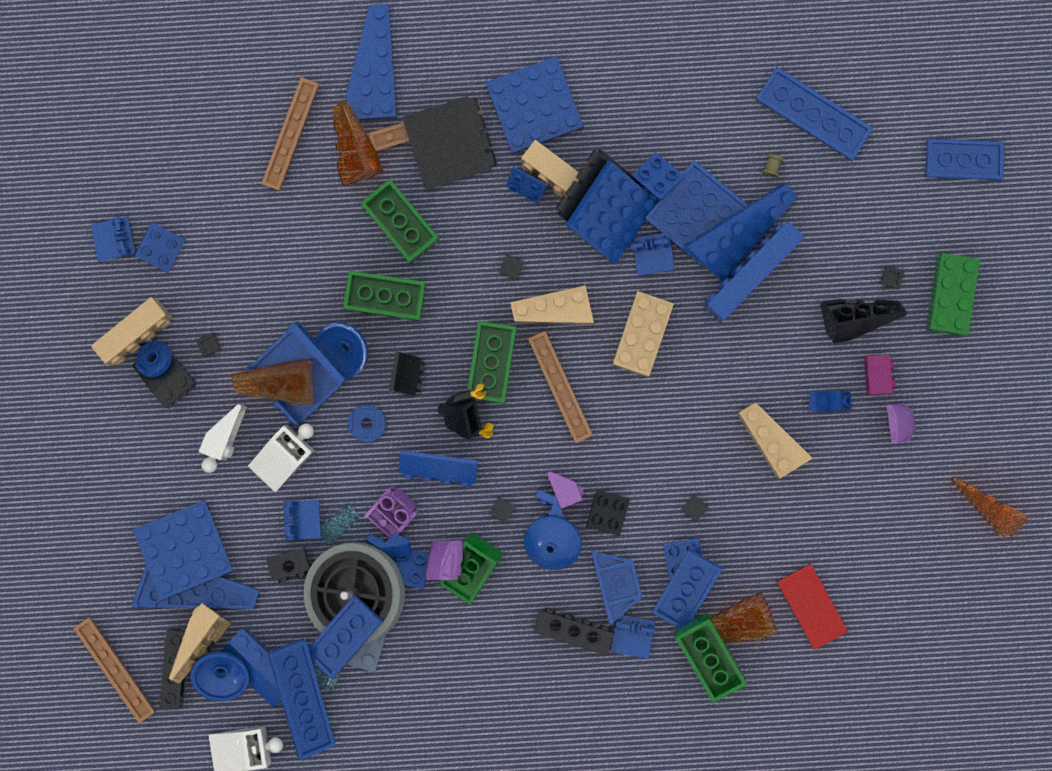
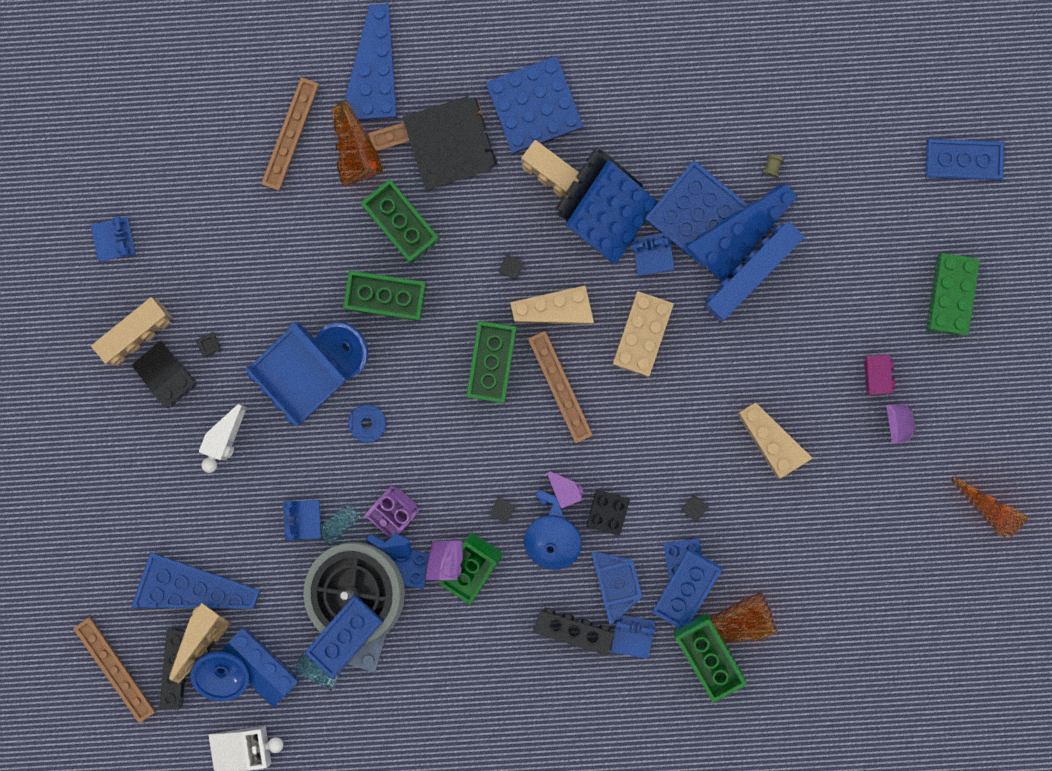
blue plate [132,500,234,601] -> none
blue hinge [134,222,186,273] -> none
blue tile [135,340,172,378] -> none
clear orange wedge [231,359,315,405] -> none
white slope [248,424,315,492] -> none
black brick [266,547,311,583] -> none
blue plate [267,638,336,760] -> none
black slope [389,352,425,396] -> none
blue slope [399,450,479,487] -> none
black torso [438,384,493,440] -> none
blue hinge [506,166,547,204] -> none
blue hinge [632,152,684,201] -> none
blue plate [755,67,873,161] -> none
red tile [777,563,848,650] -> none
blue slope [809,391,852,411] -> none
black wedge [821,299,907,343] -> none
black tile [880,265,904,290] -> none

